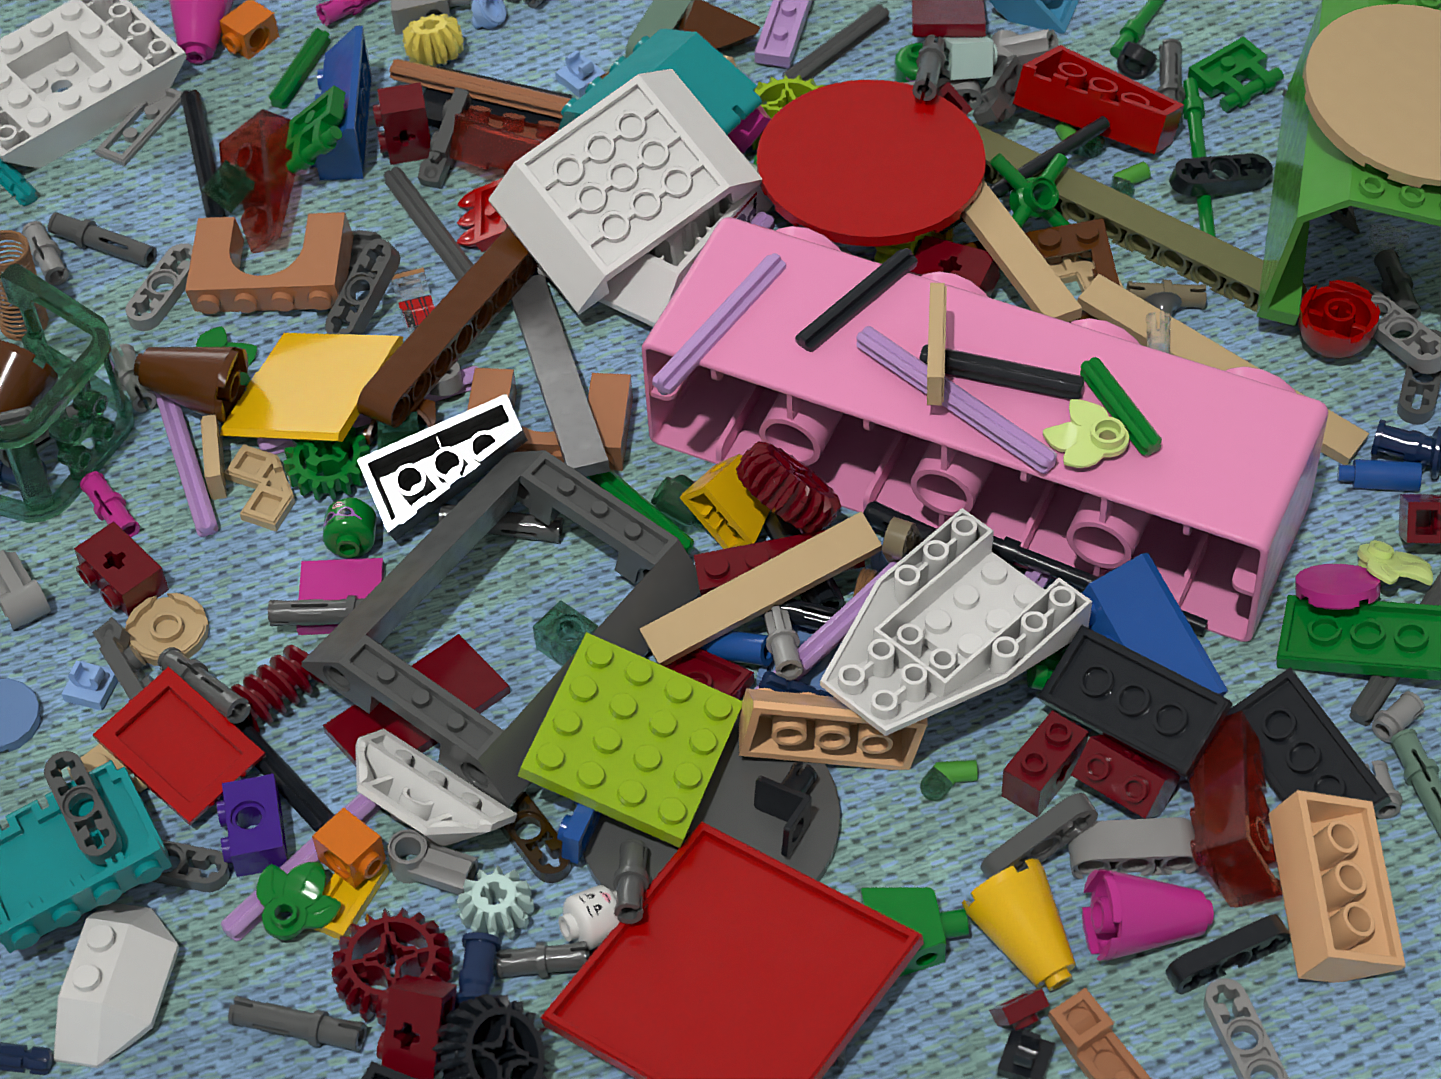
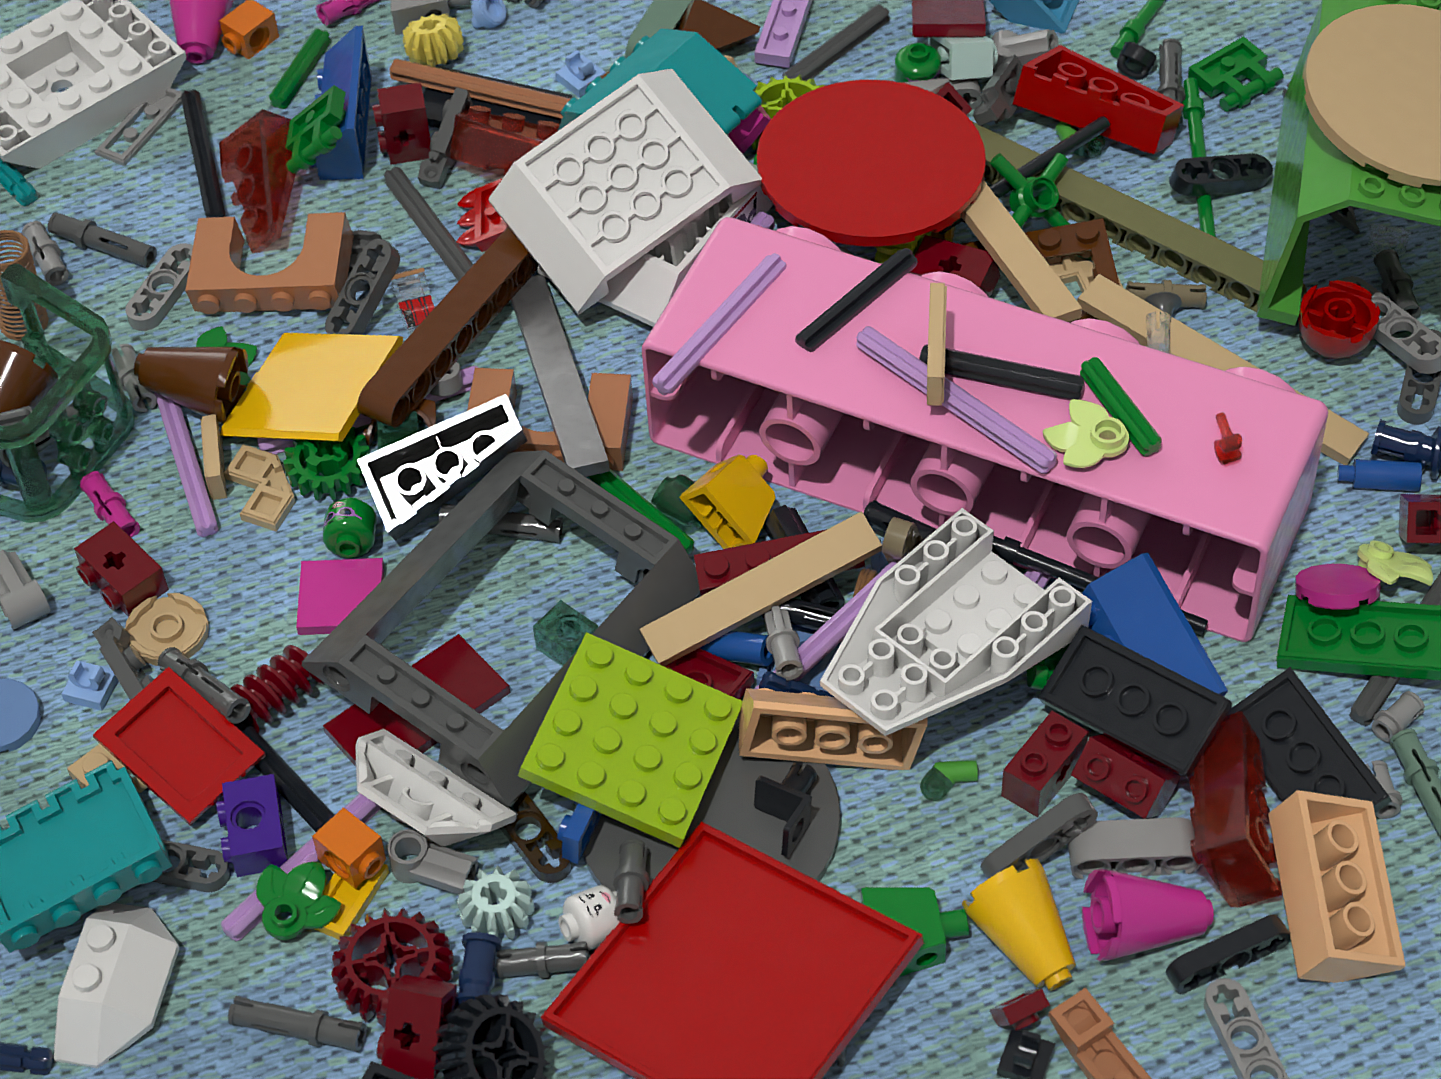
dark grey beam [44,751,122,865] -> none
clear green tile [201,160,255,213] -> none
dark grey pin [268,595,364,627] -> none
dark red gear [736,441,842,533] -> none
dark grey pin [913,35,946,101] -> none
bright green arm [1110,161,1151,197] -> none
none -> clear red hand [1214,412,1242,465]

